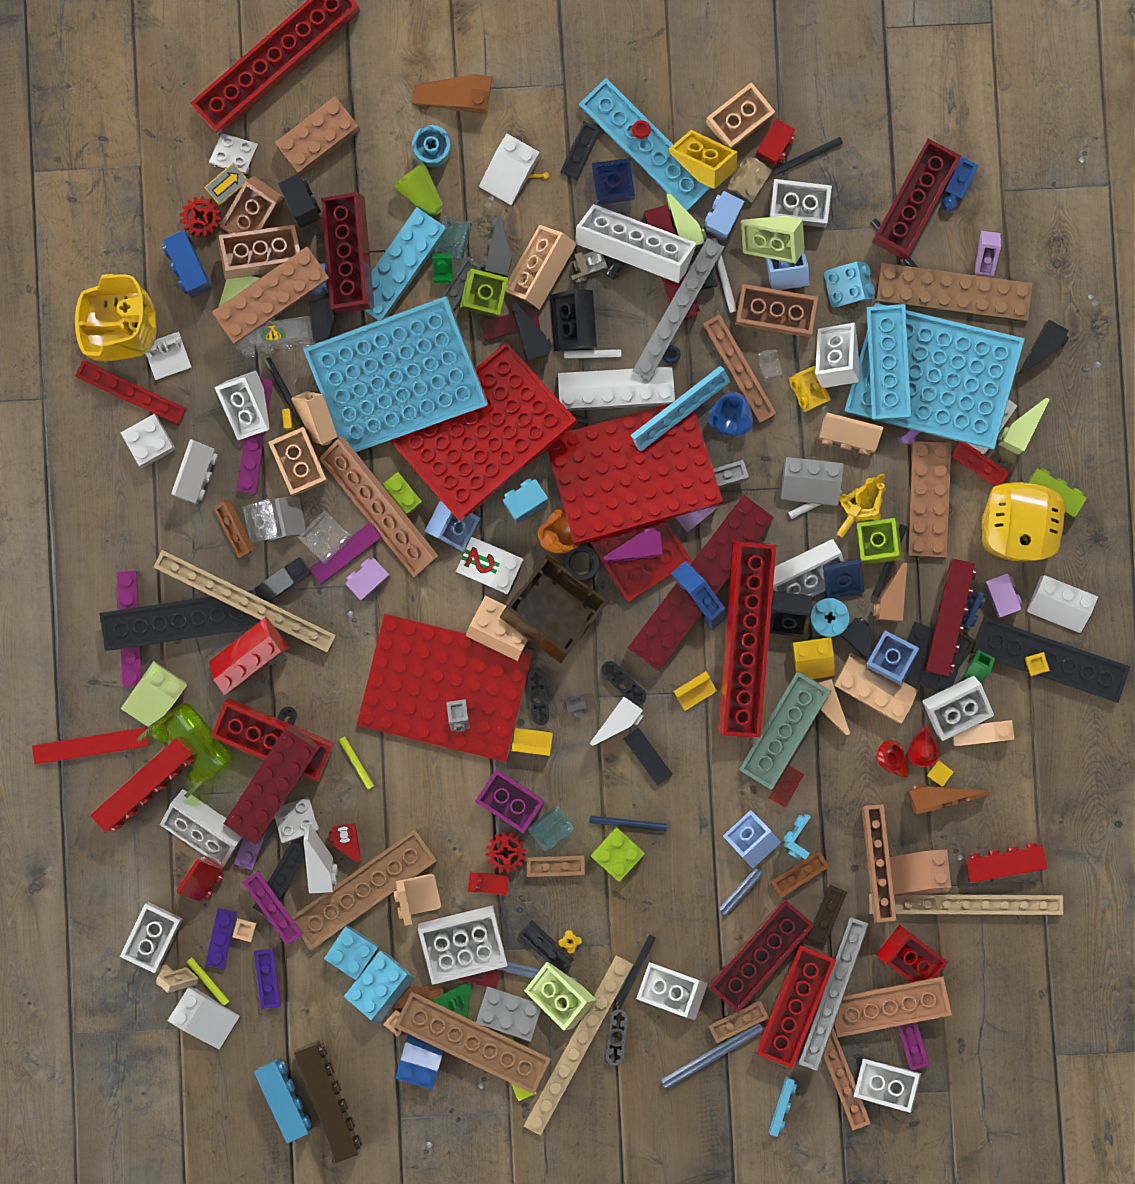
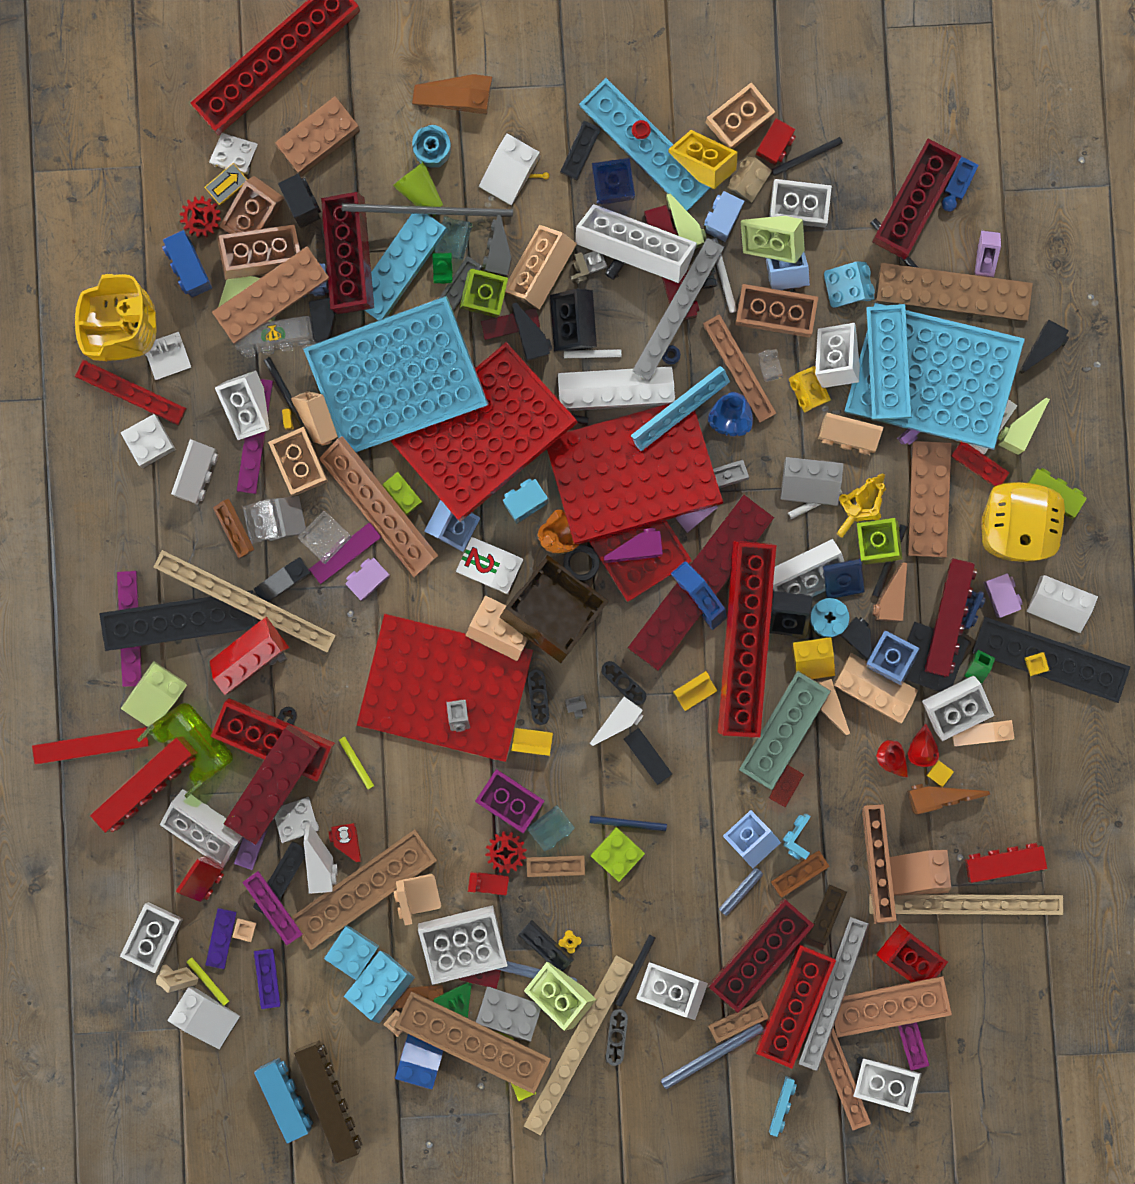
none -> dark grey piece [342,204,513,217]

